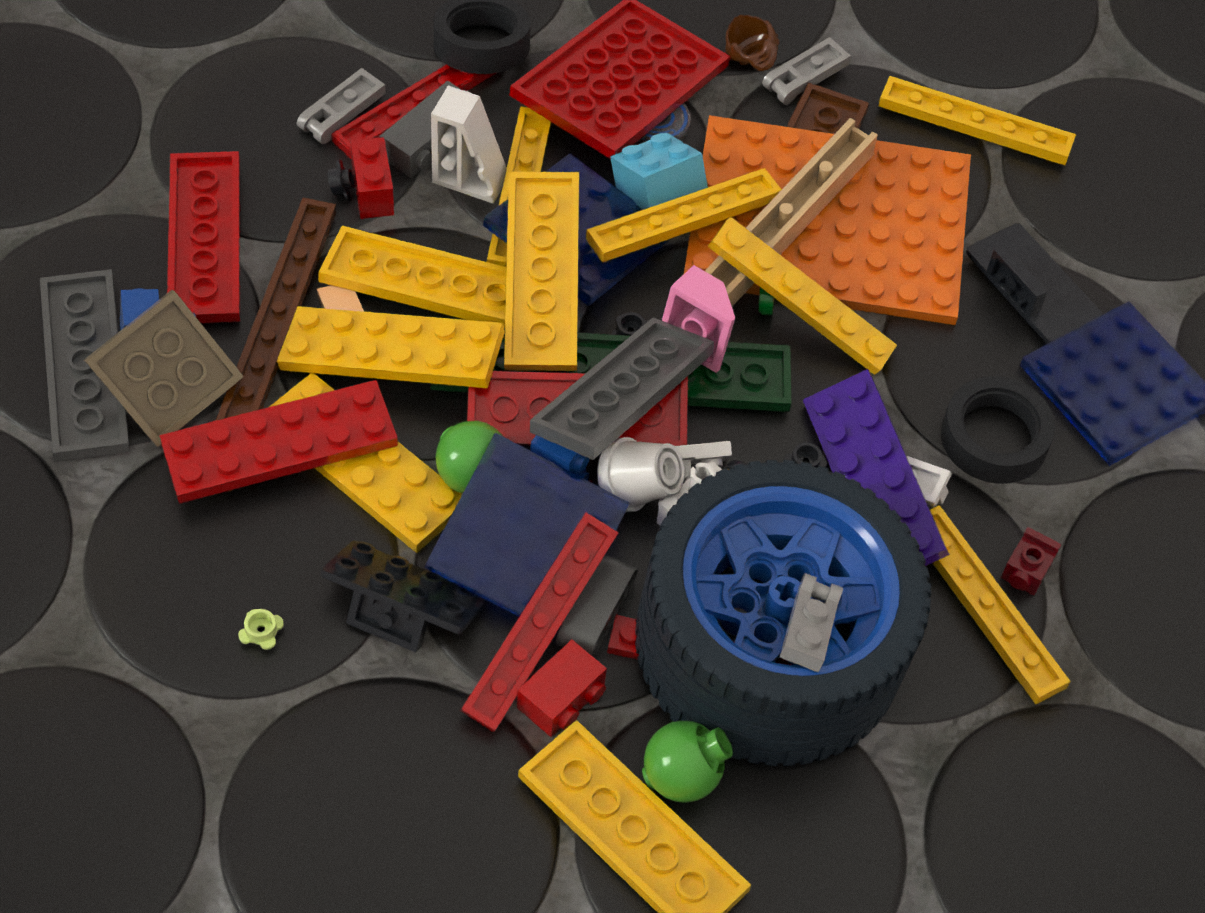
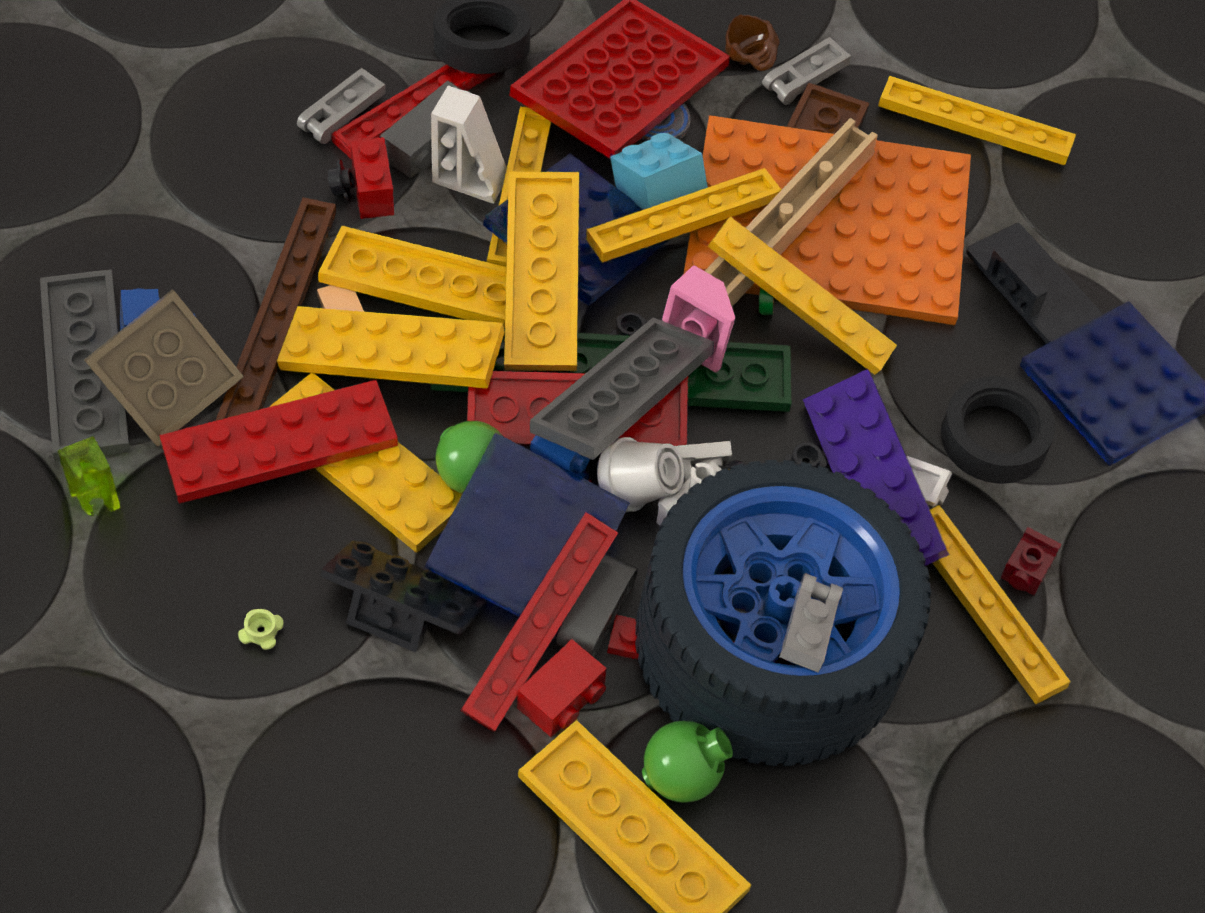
red plate [167,151,240,323] -> none
none -> clear neon green hinge [57,436,120,516]

